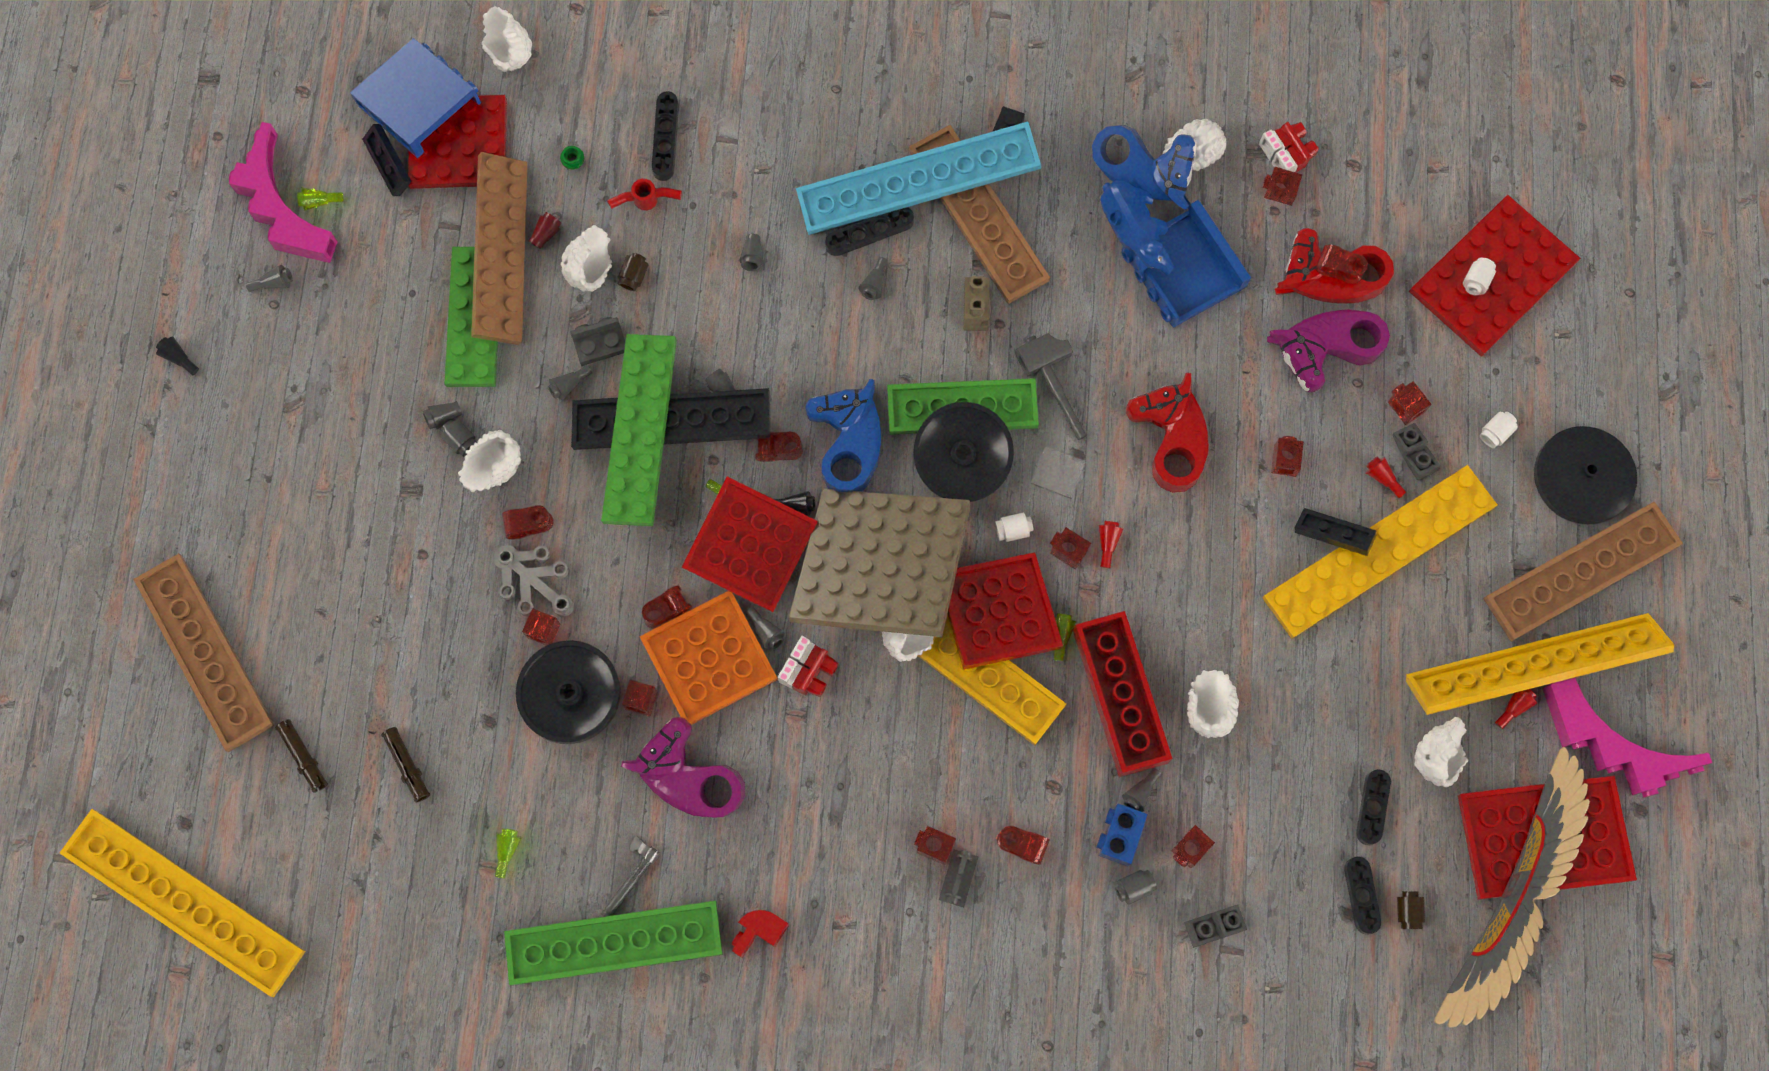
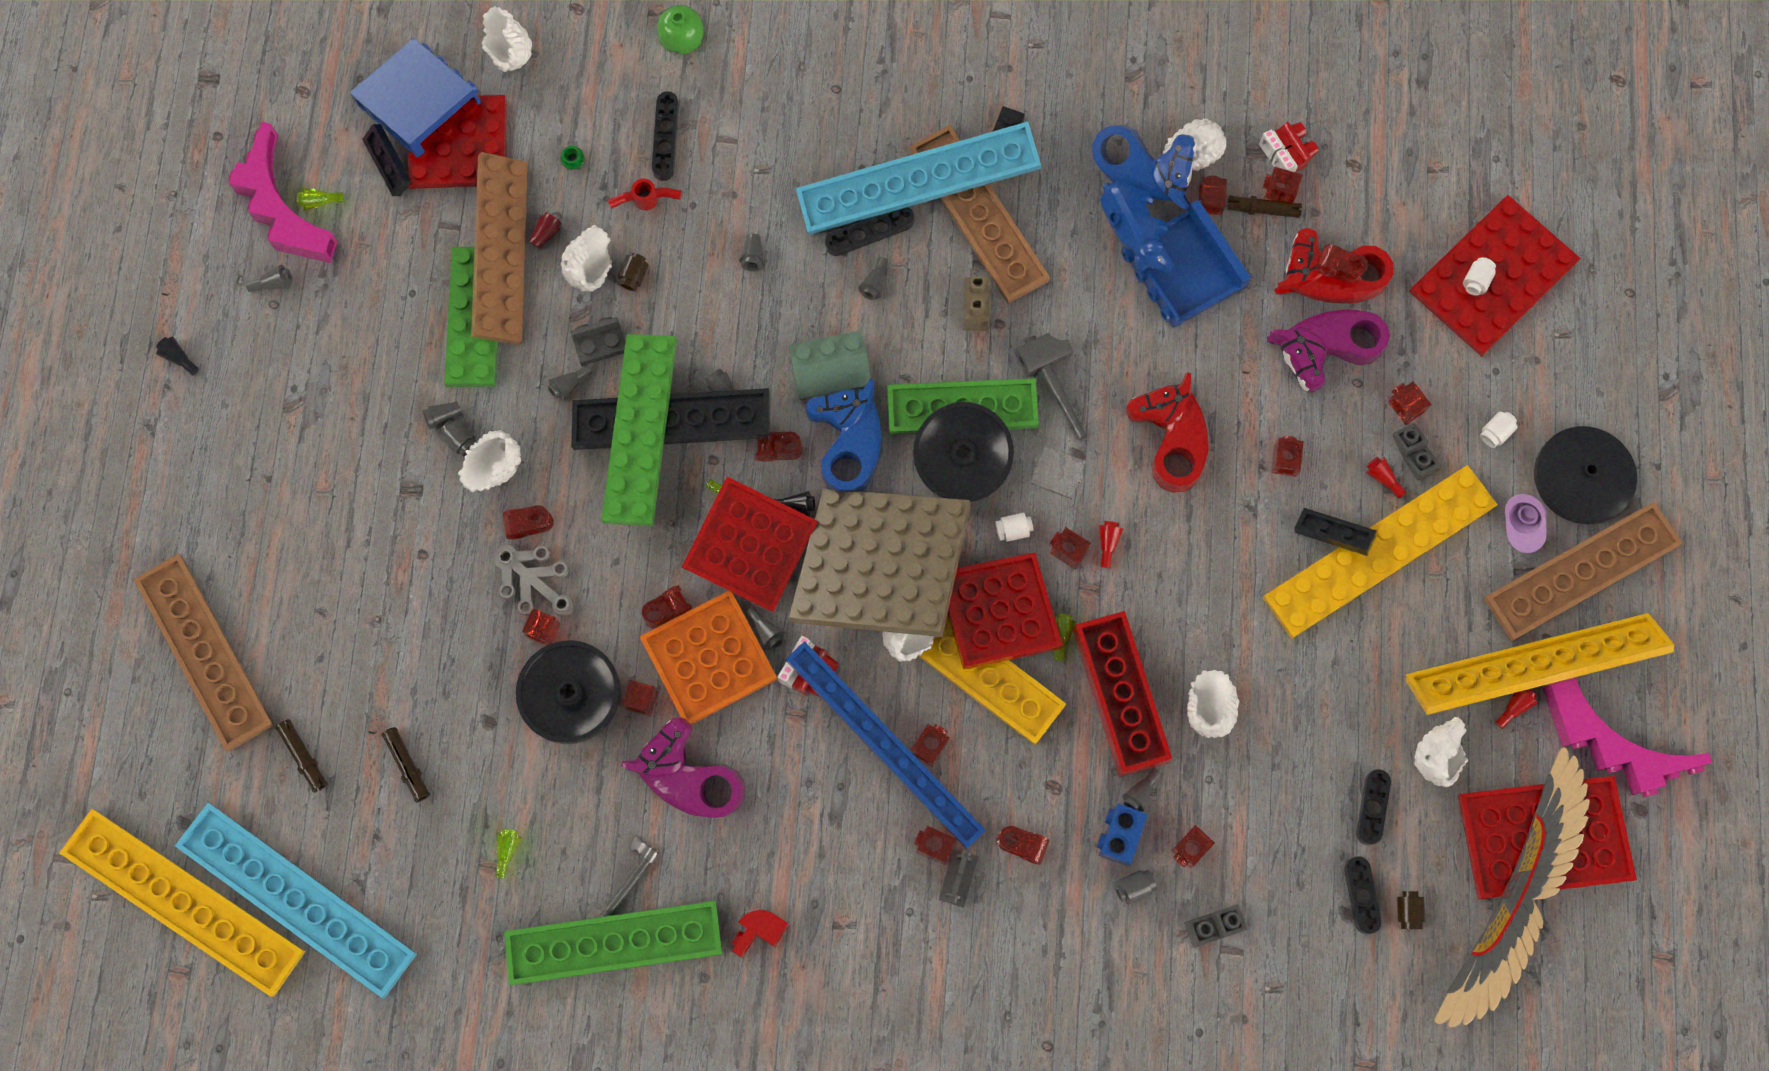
none -> medium azure plate [175,803,417,999]
none -> bright green cylinder [657,5,704,55]
none -> blue plate [785,641,986,849]
none -> sand green slope [789,330,871,400]
none -> clear red brick [911,724,950,767]
none -> clear red brick [1198,175,1227,215]
none -> dark brown pin [1227,195,1302,218]
none -> lavender piece [1505,494,1547,553]

